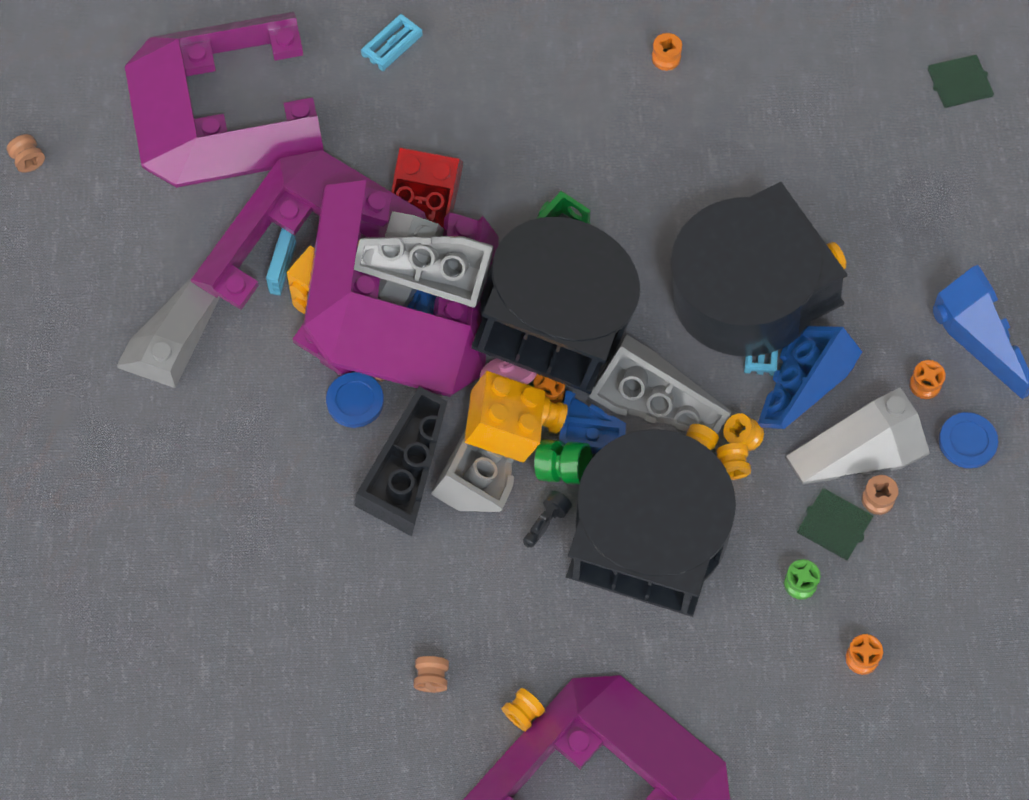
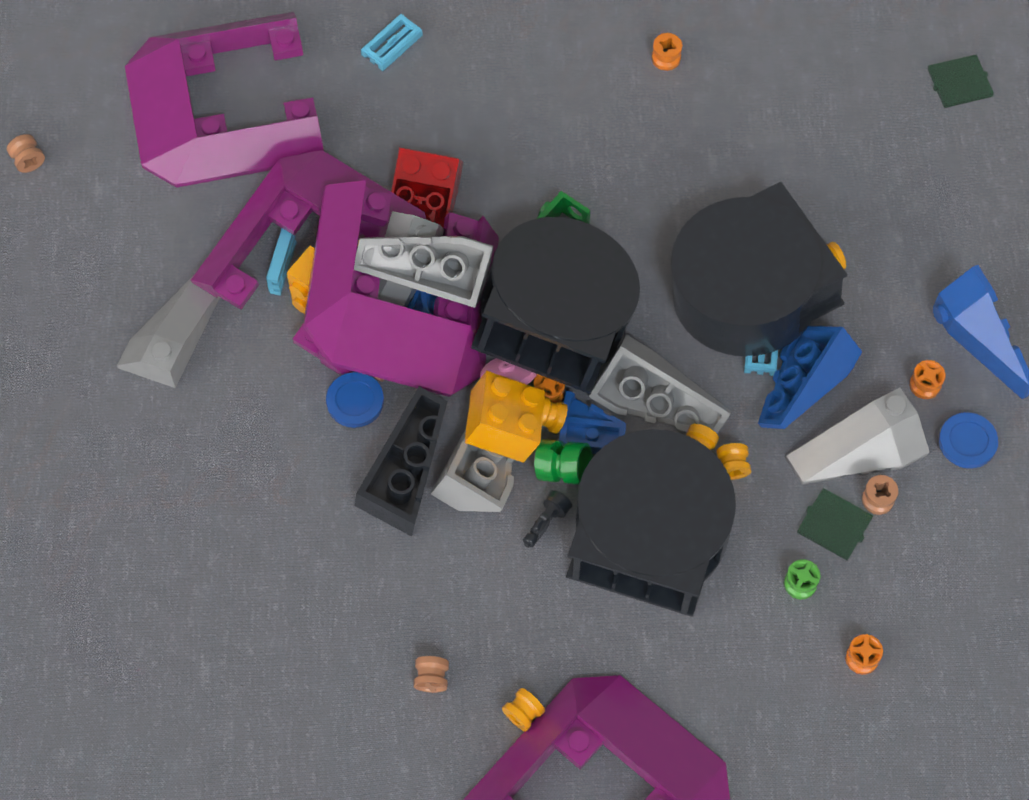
light orange wheel [723,413,764,451] -> none

